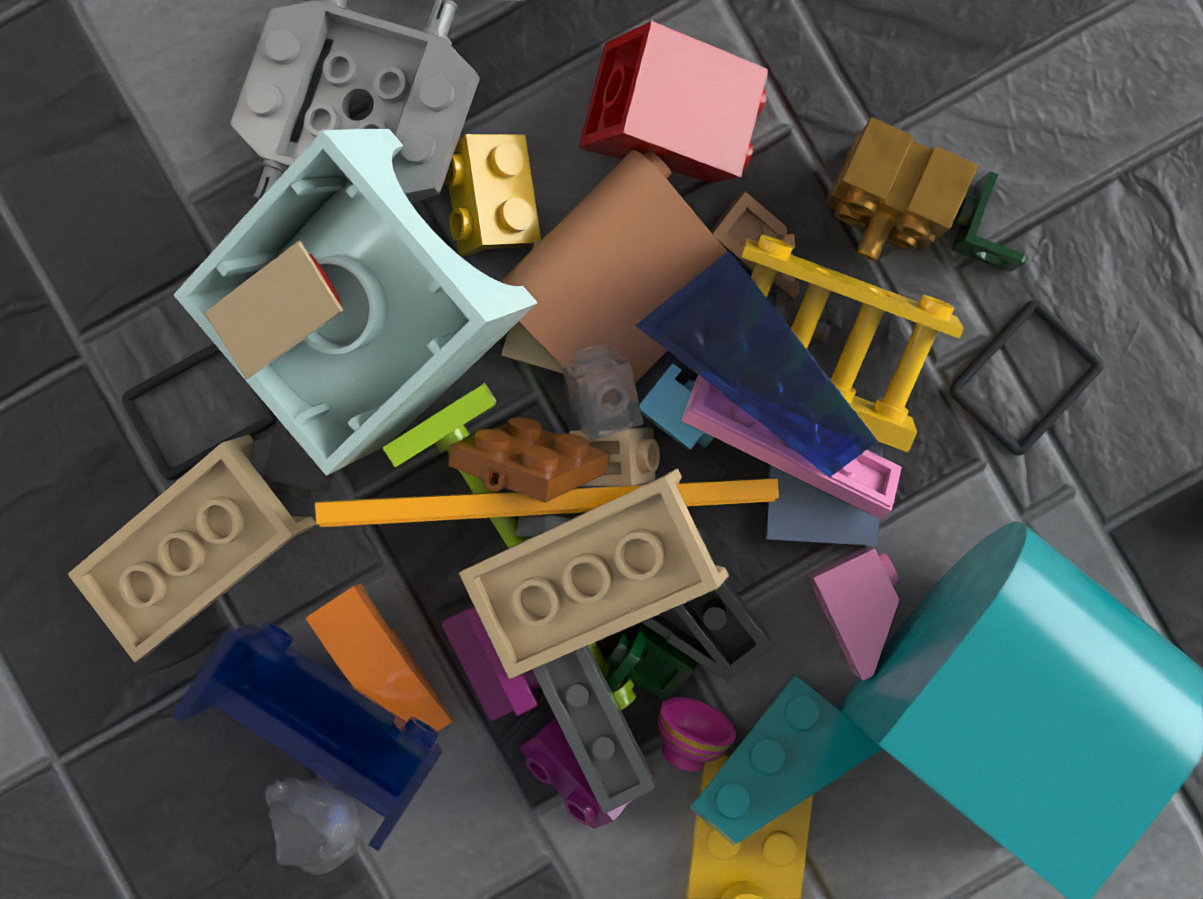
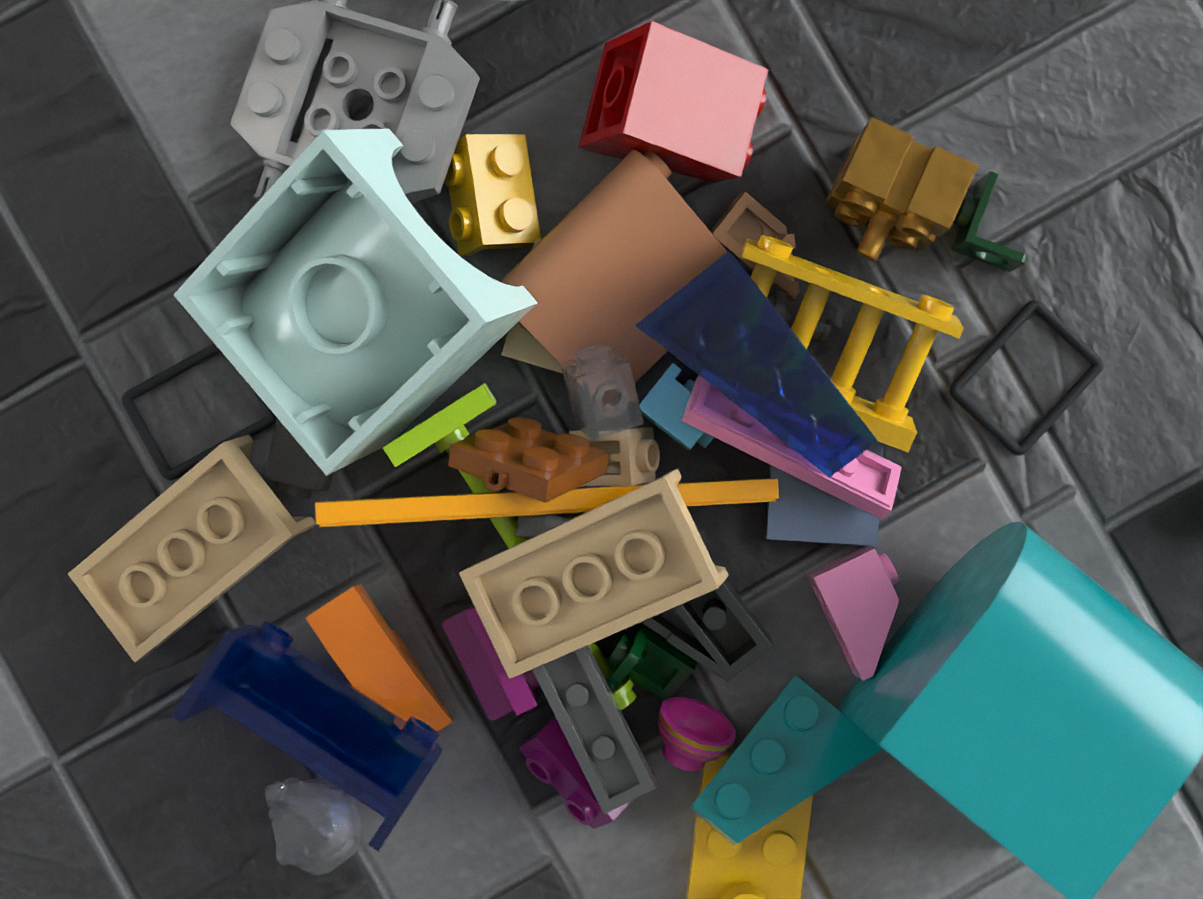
tan piece [204,241,343,379] -> none

